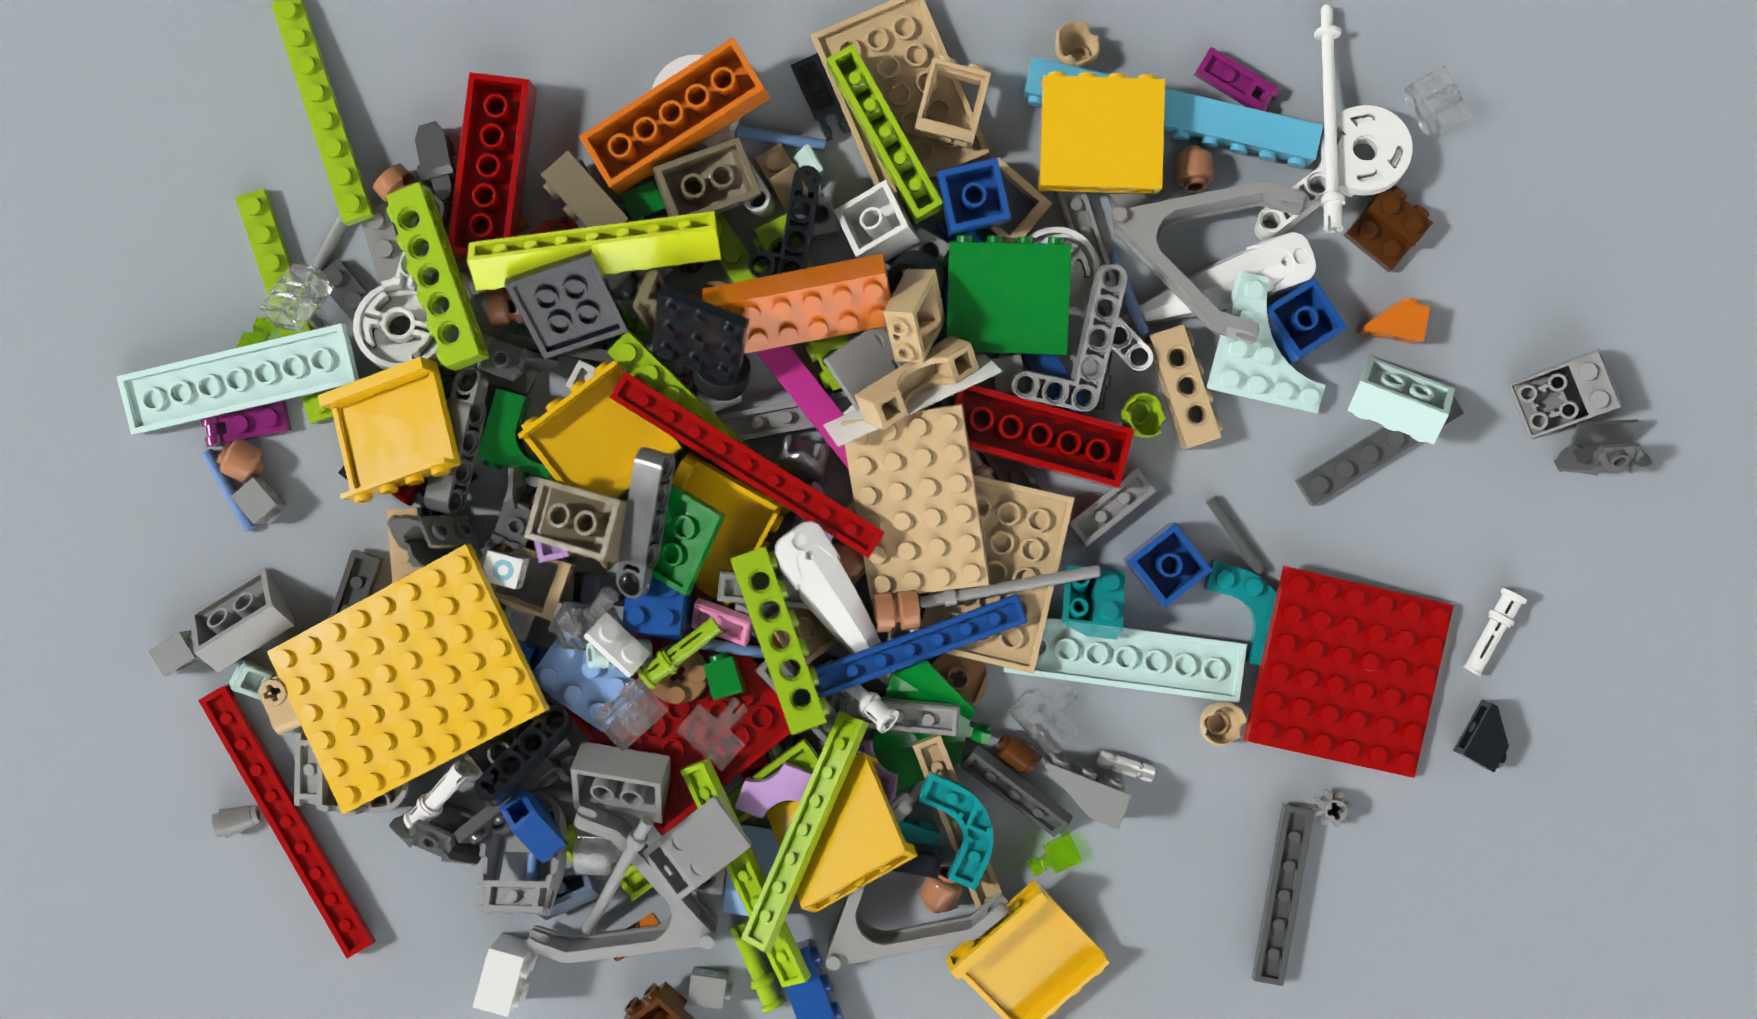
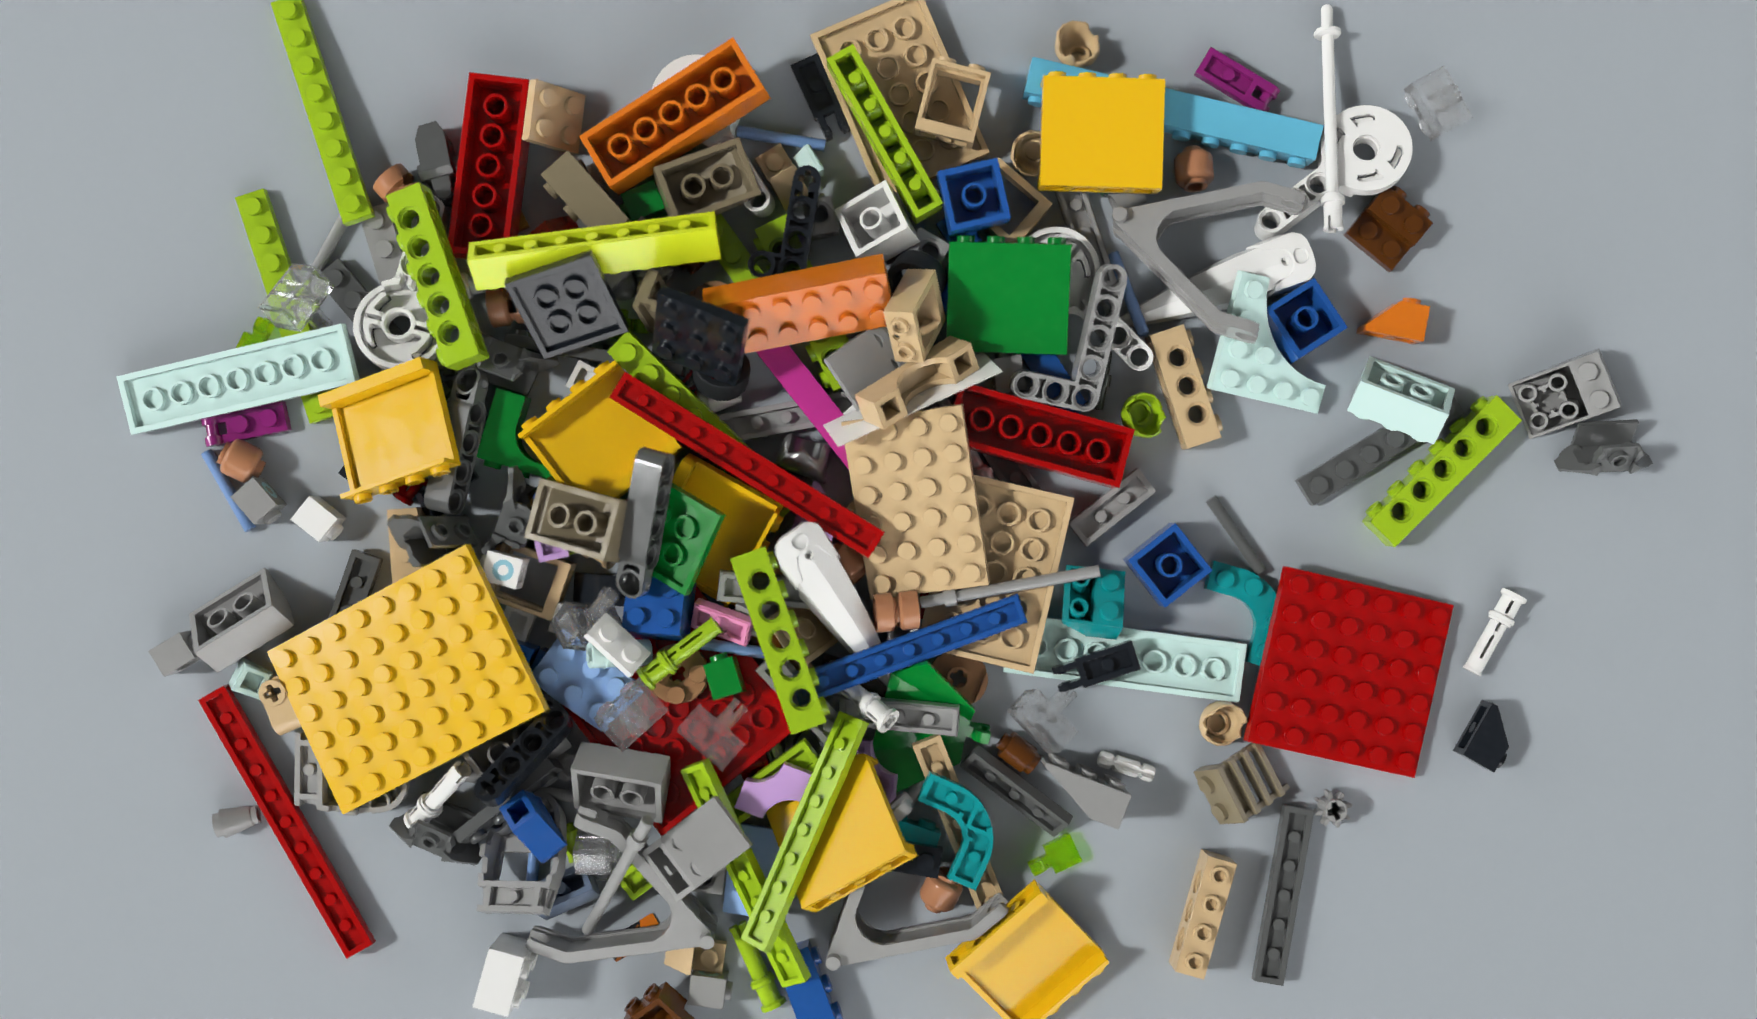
none -> white brick [290,496,347,542]
none -> tan plate [522,79,586,155]
none -> tan slope [664,940,727,975]
none -> tan hair [1010,130,1041,177]
none -> black hinge [1052,640,1141,692]
none -> tan brick [1169,849,1237,980]
none -> dark tan plate [1193,743,1290,824]
none -> lime brick [1361,395,1522,547]

